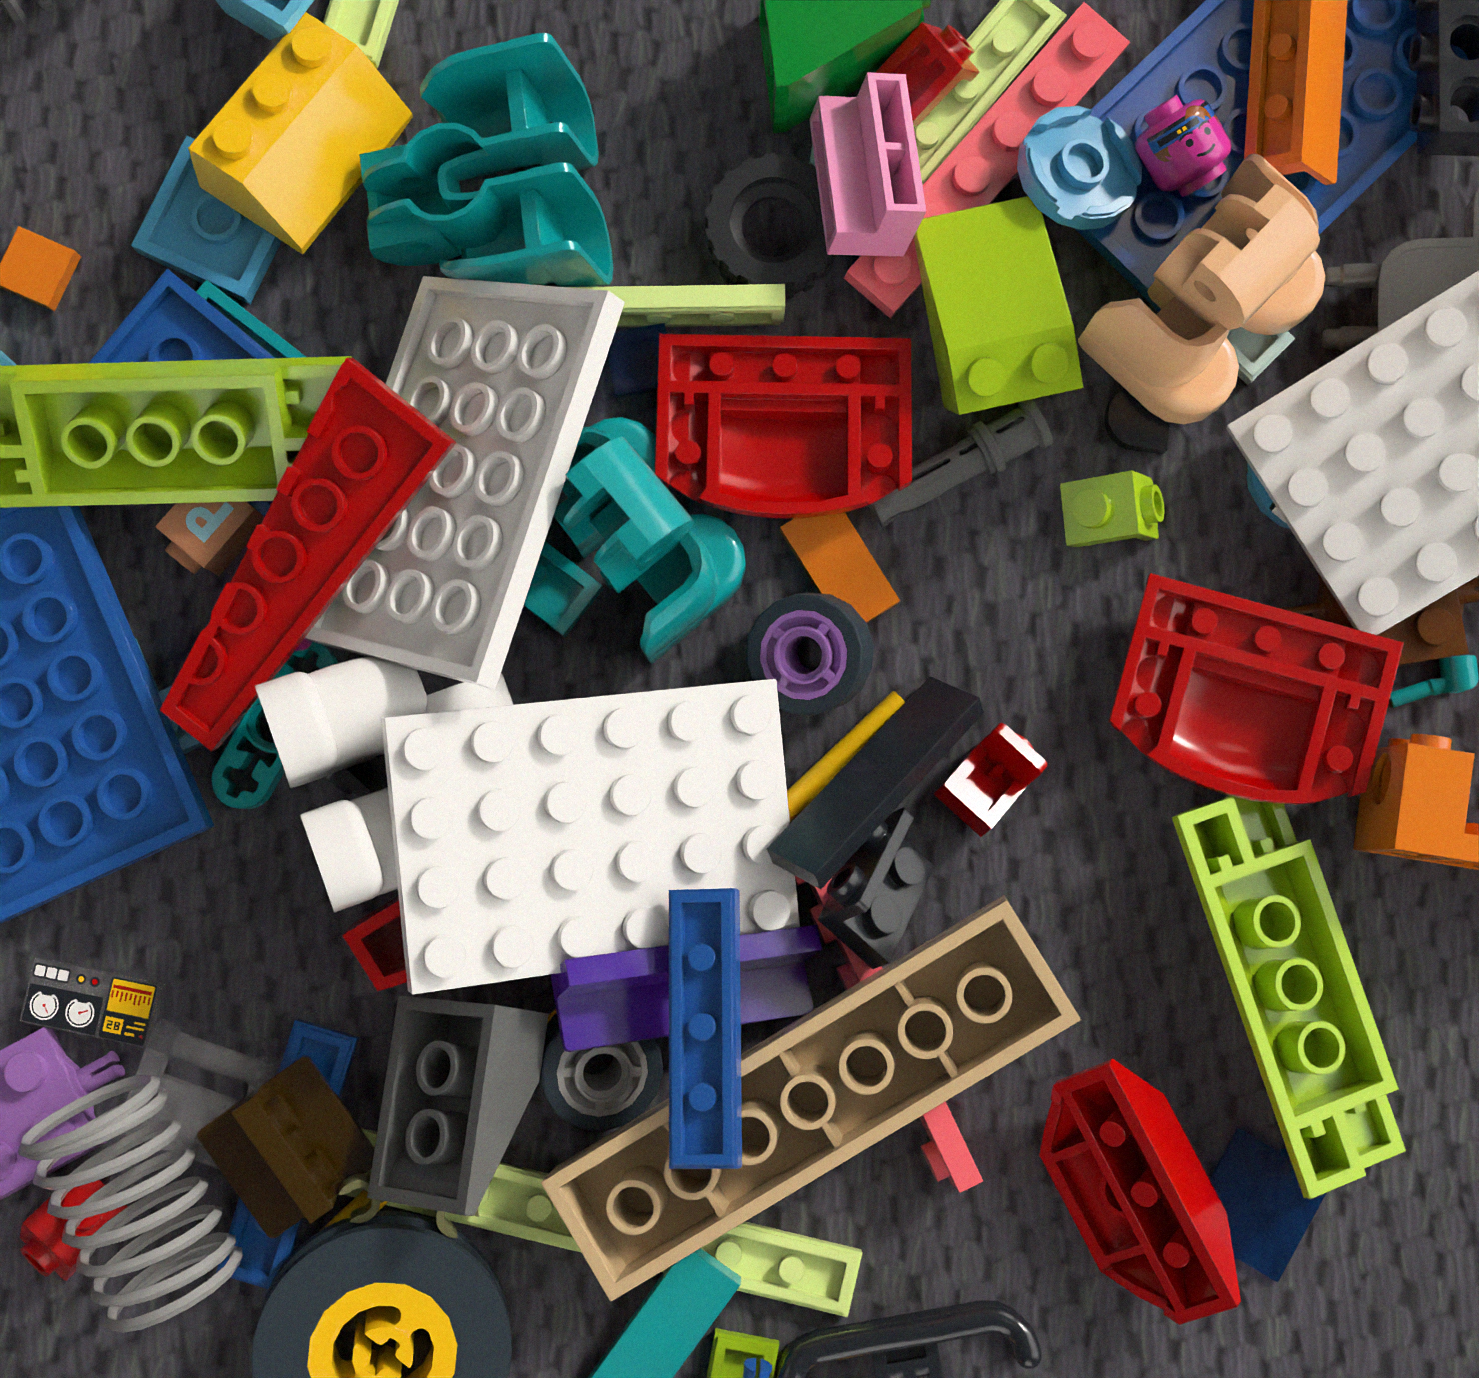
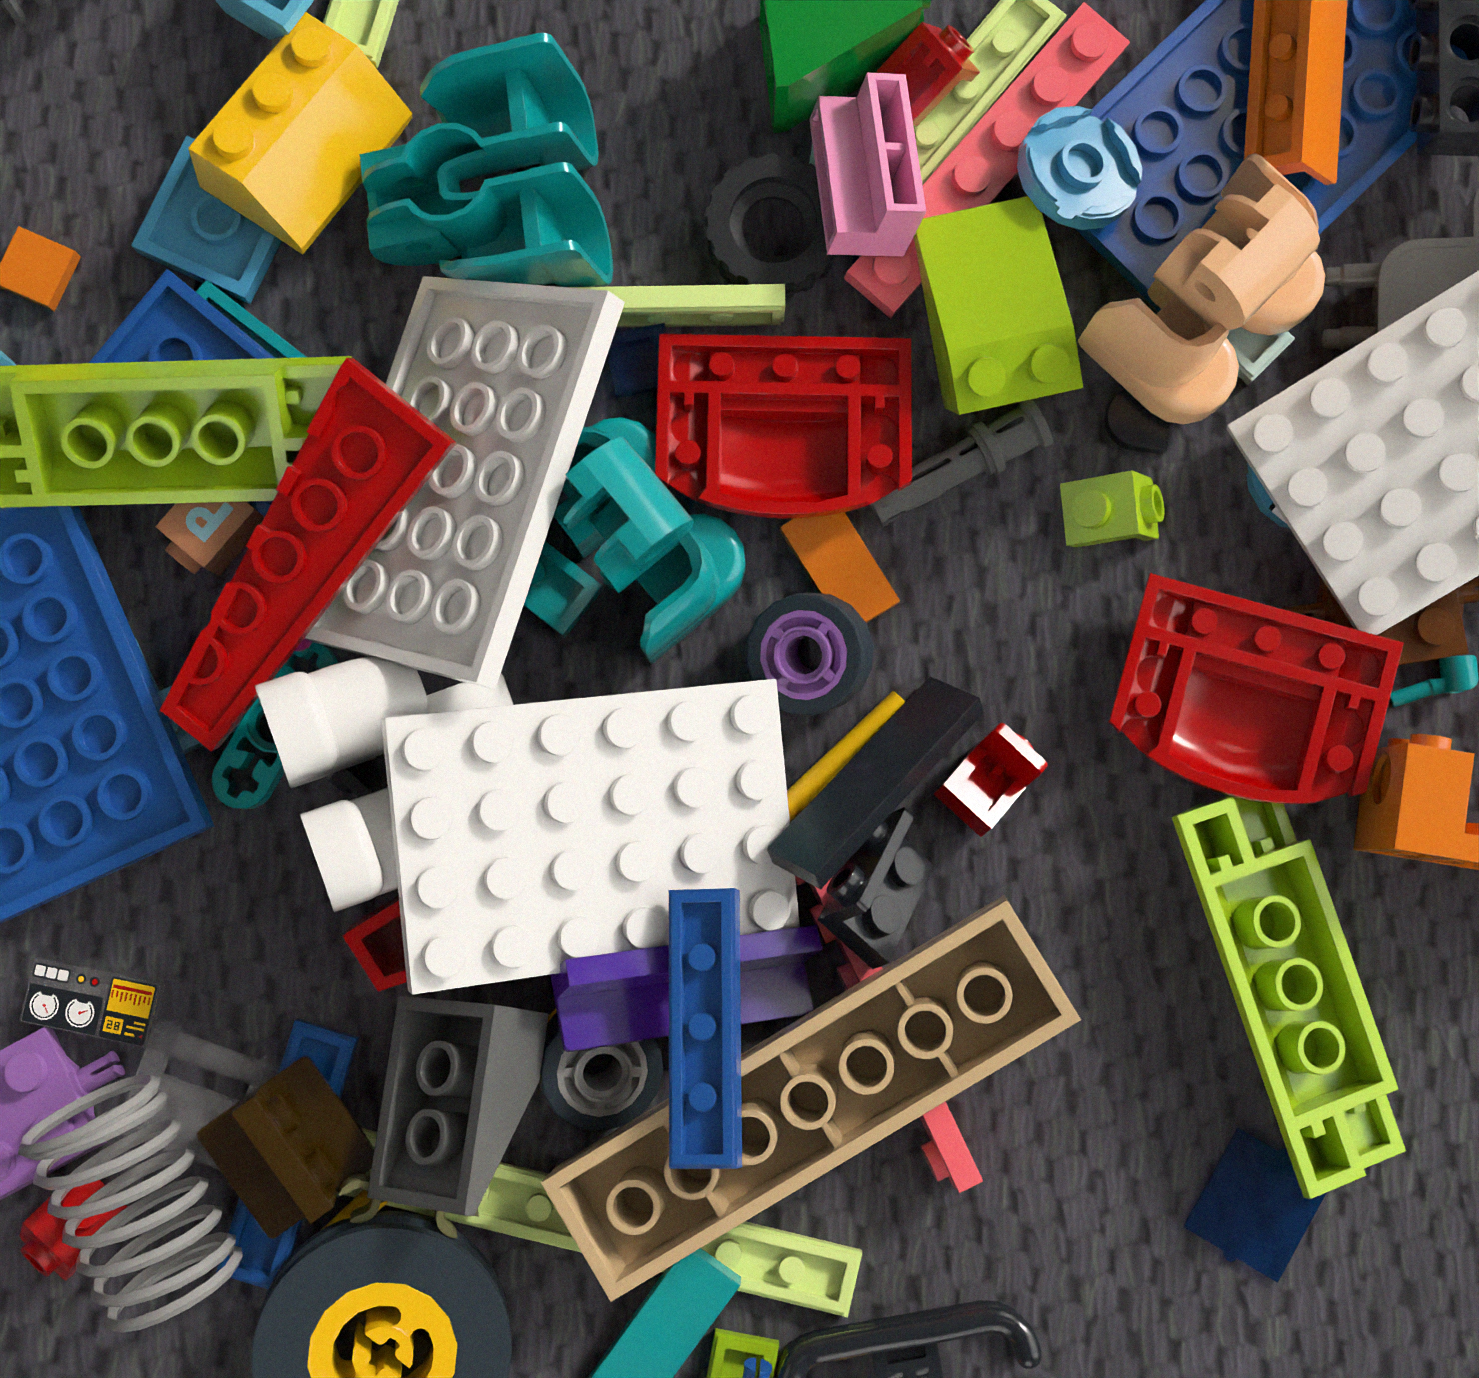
red wedge [1039,1059,1241,1325] -> none
dark pink head [1135,95,1232,197] -> none

